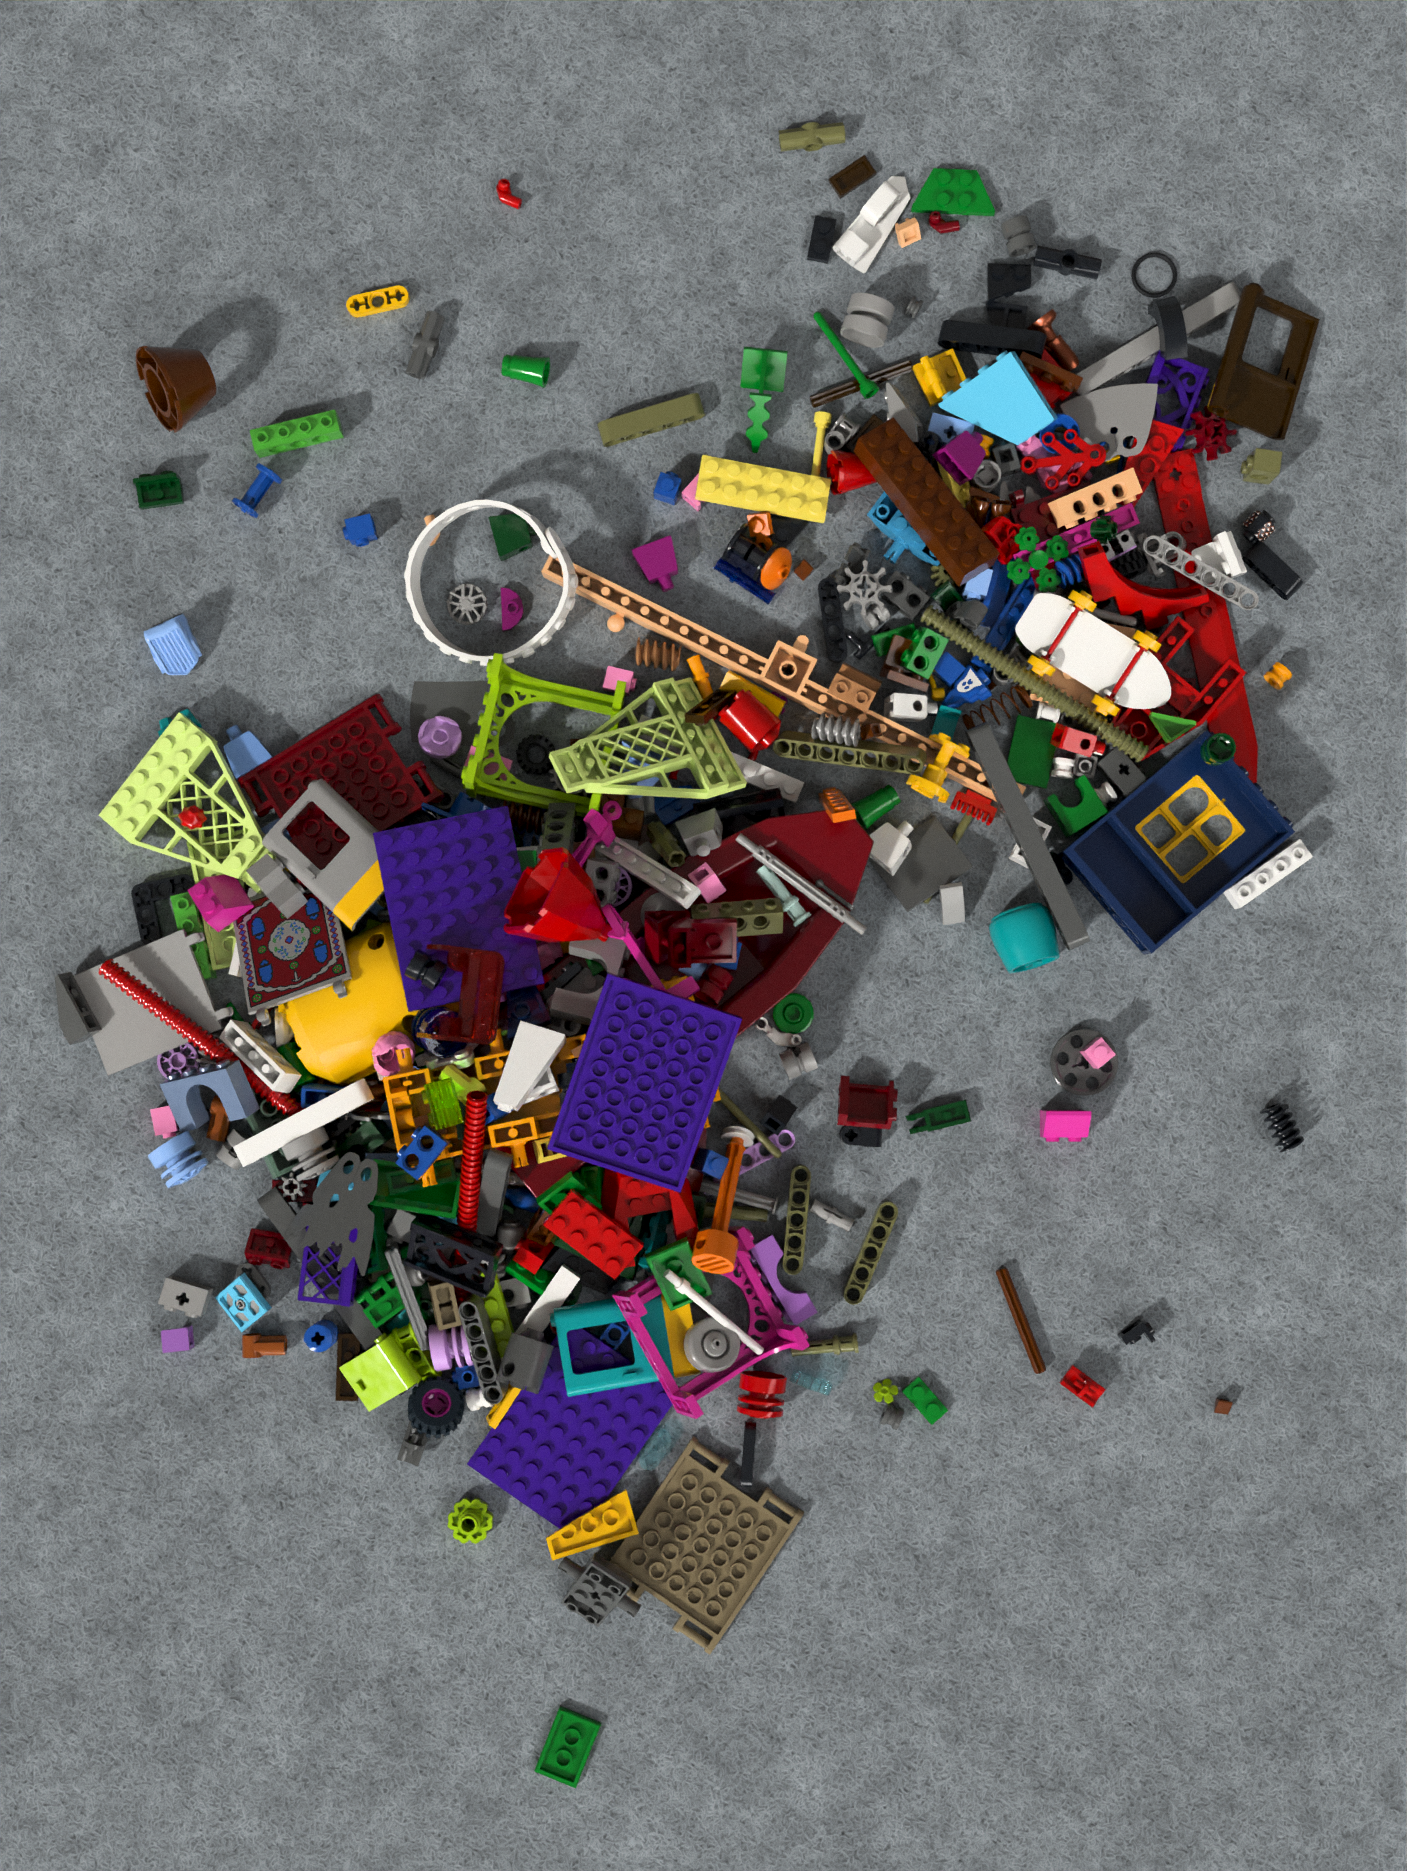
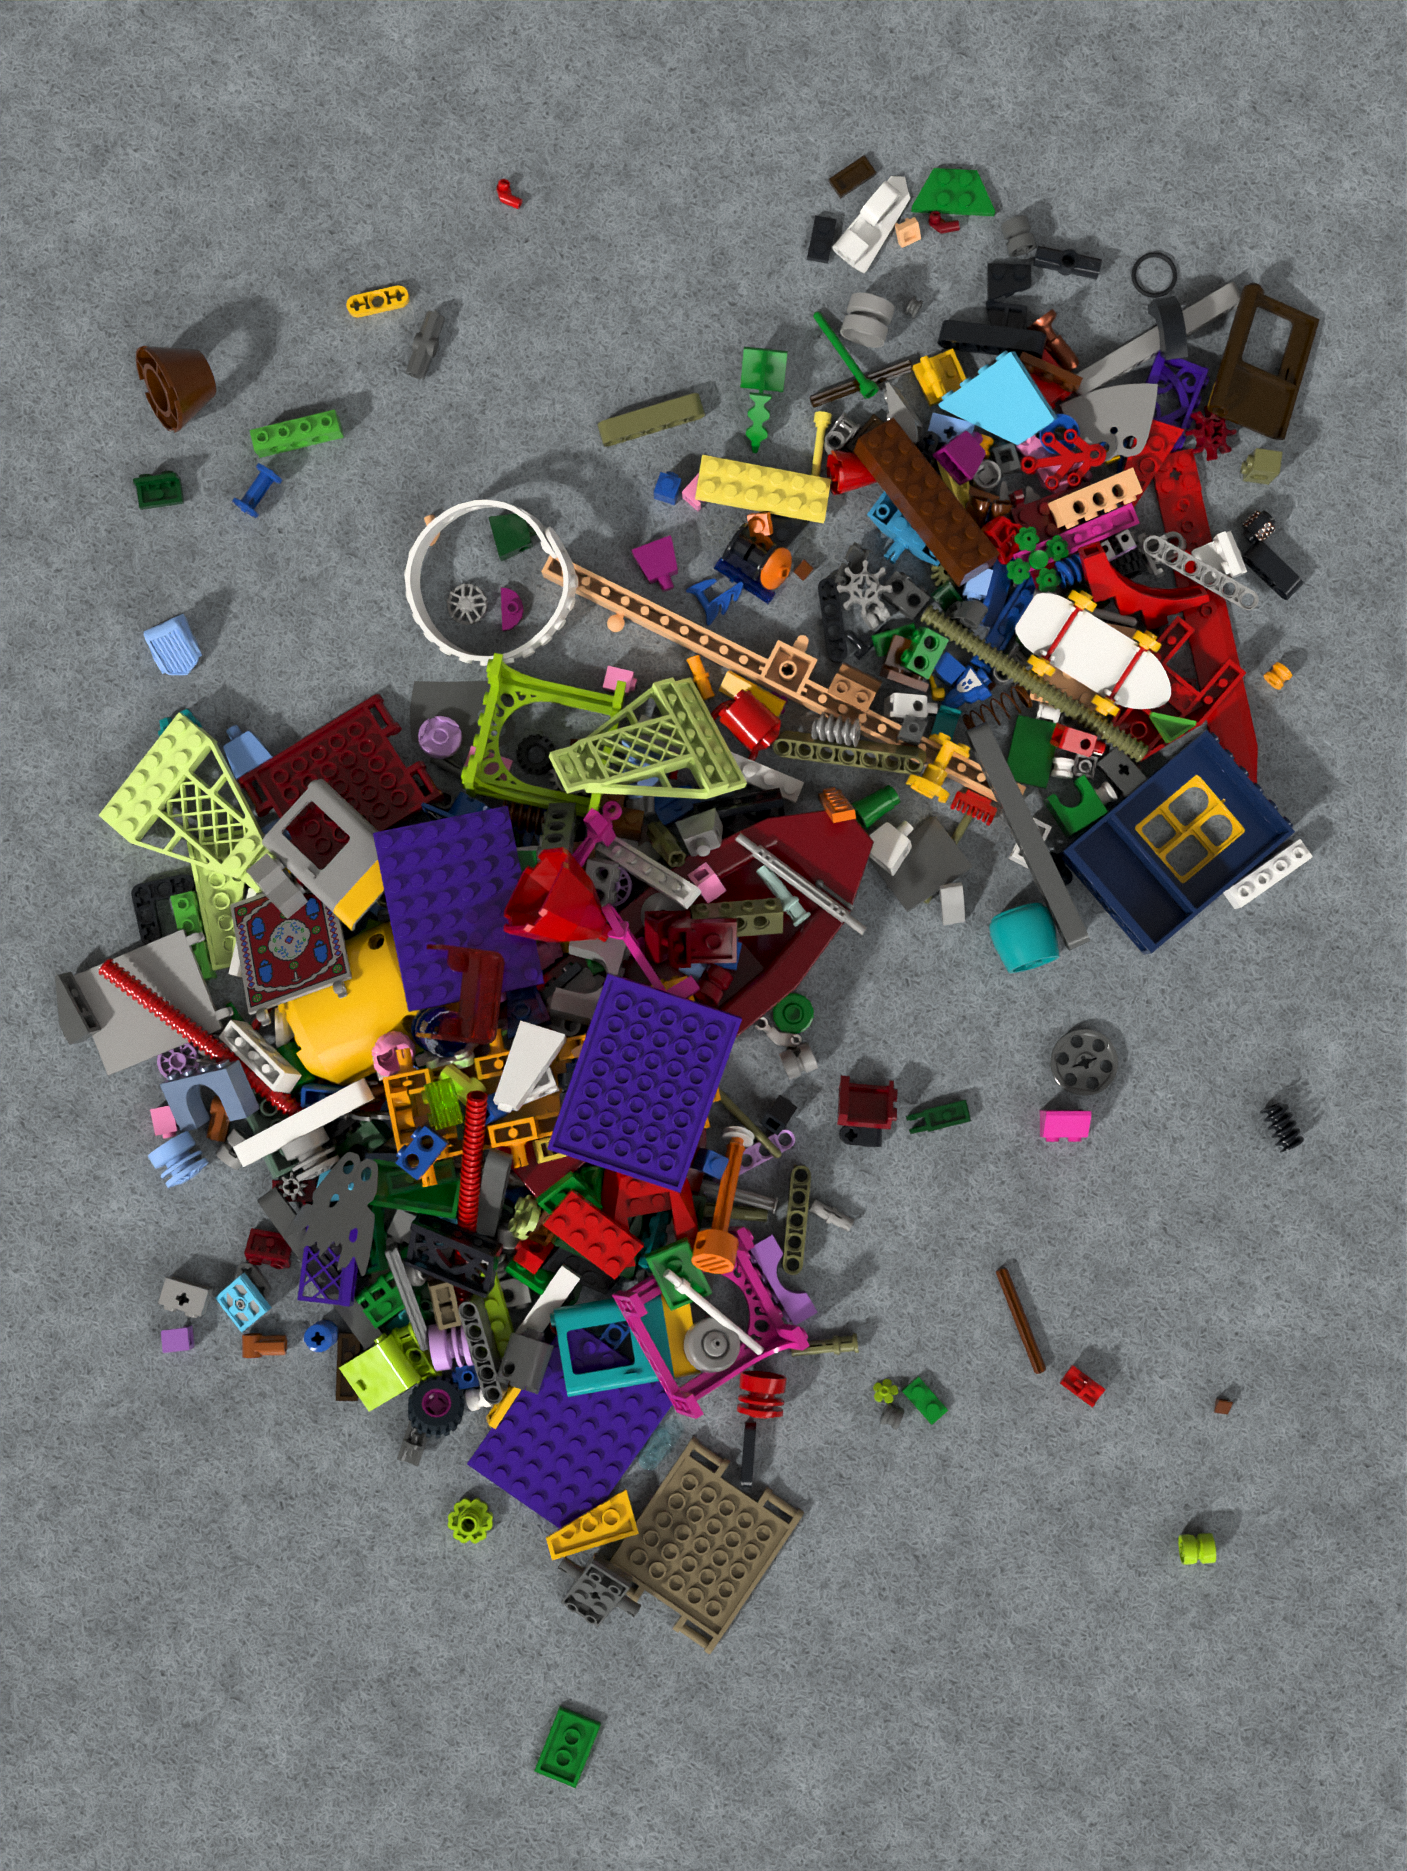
red piece [178,805,207,830] -> none
dark pink slope [187,875,254,932] -> none
blue brick [343,513,378,547] -> none
black wheel [404,949,448,991] -> none
green plant [501,354,550,388] -> none
medium nougat piece [635,638,682,672] -> none
dark brown plate [684,689,737,726] -> none
olive piece [779,122,846,152] -> none
clear light blue beam [790,1370,833,1396] -> none
olive beam [842,1200,898,1305] -> none
reddish brown piece [860,722,882,740] -> none
bright pink brick [1079,1037,1116,1069] -> none
dark green gear [1090,515,1118,544] -> none
black bracket [1117,1319,1156,1345] -> none
dark green wheel [1200,733,1236,766] -> none
none -> yellowish green plate [508,1195,541,1240]
none -> blue piece [686,579,744,626]
none -> dark grey brick [897,715,927,747]
none -> lime wheel [1178,1533,1216,1565]

